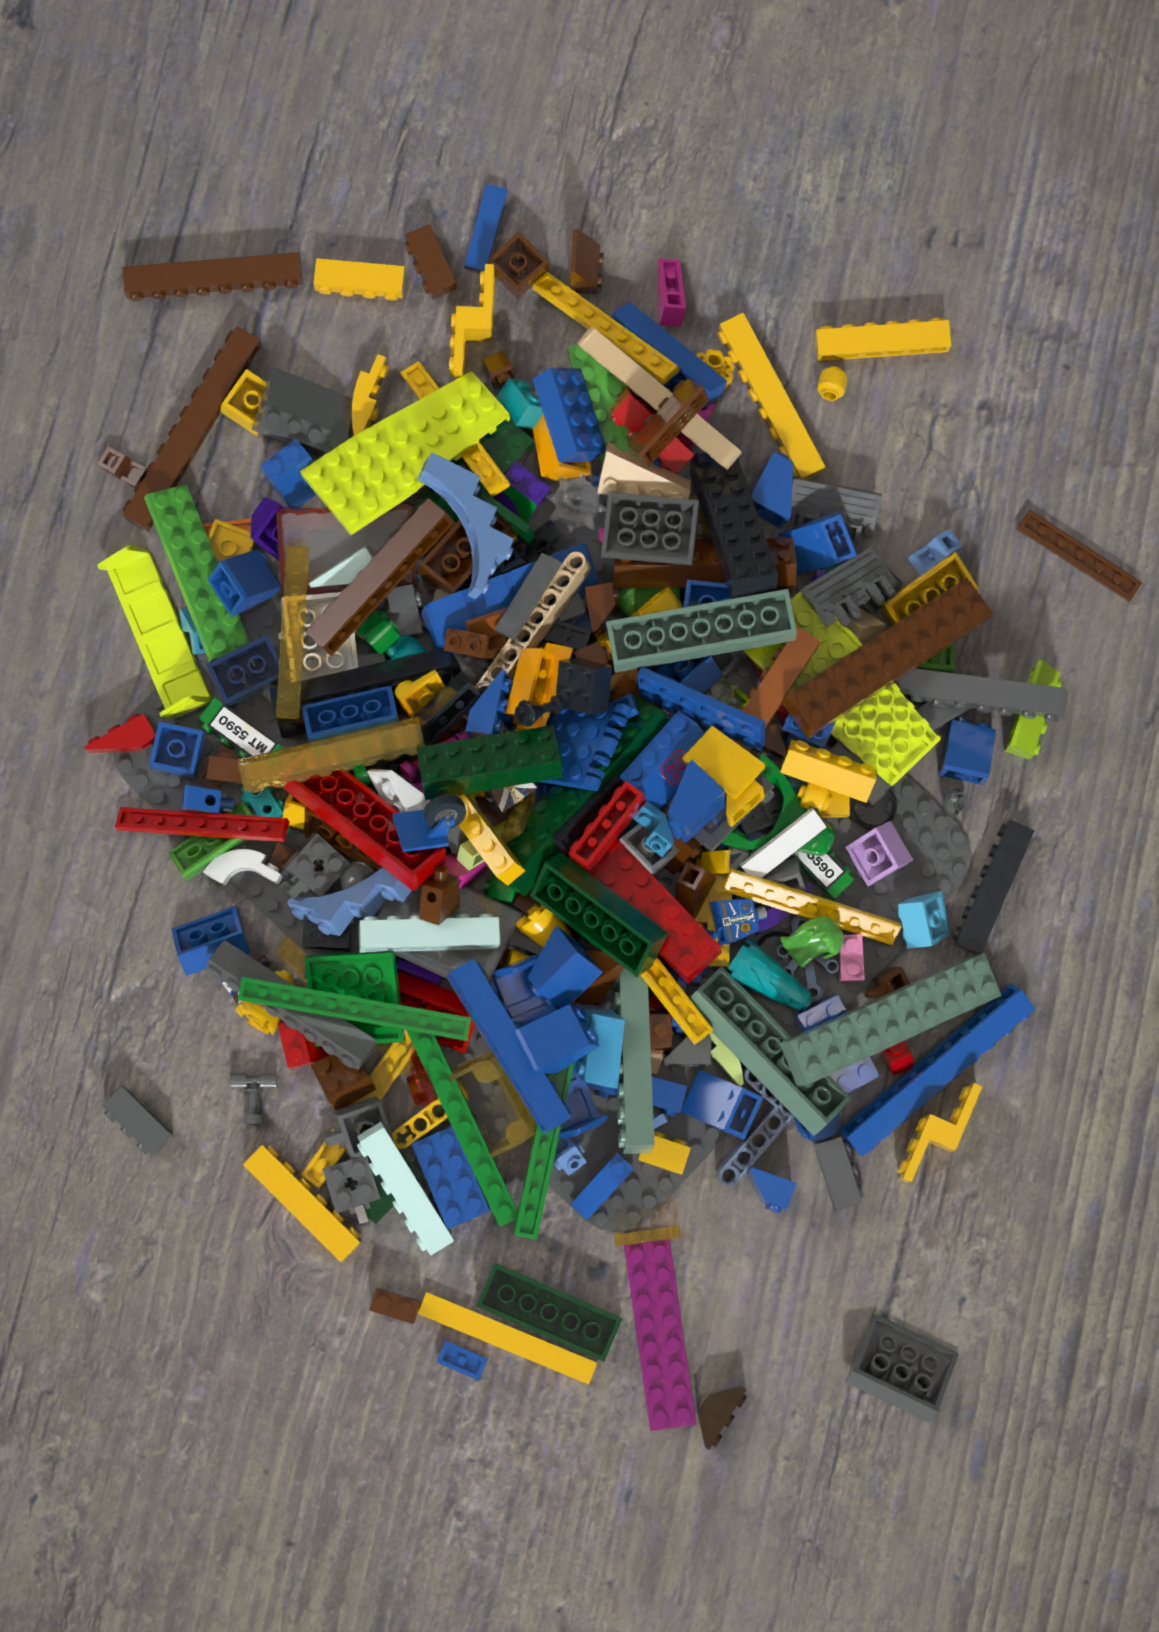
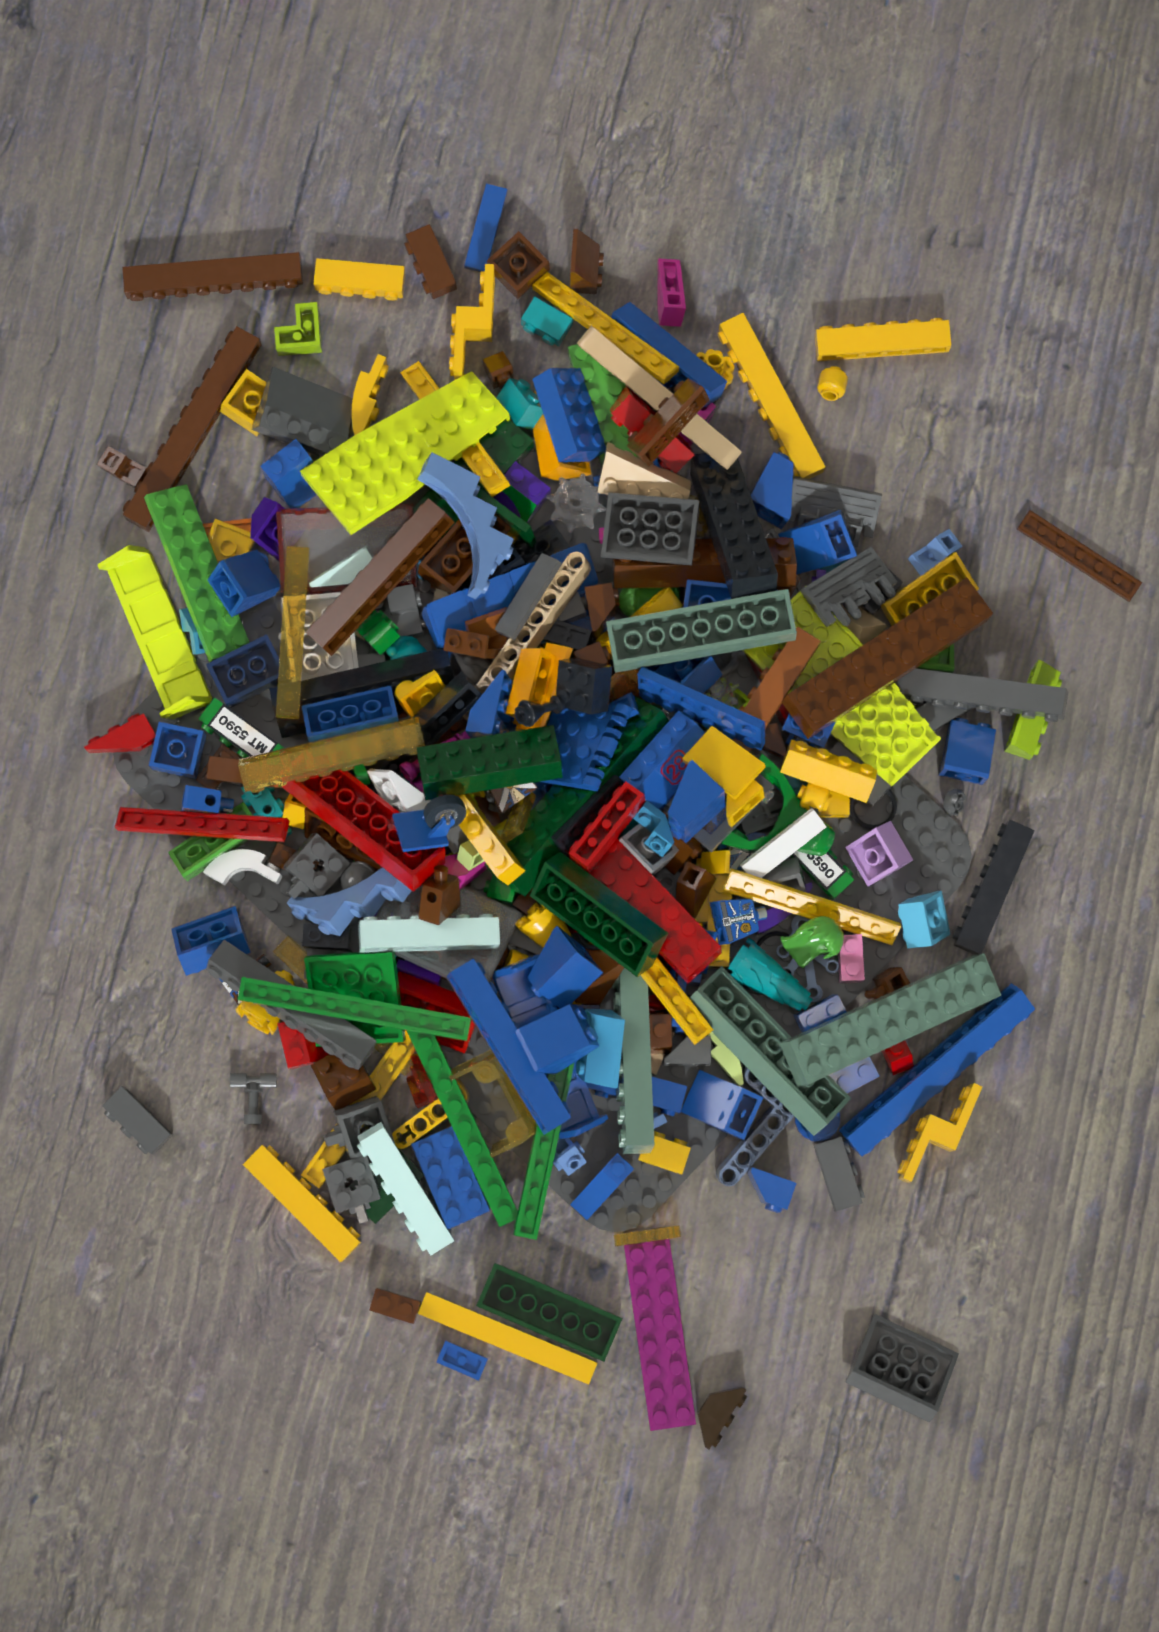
none -> lime brick [274,302,322,356]
none -> teal brick [521,297,573,347]

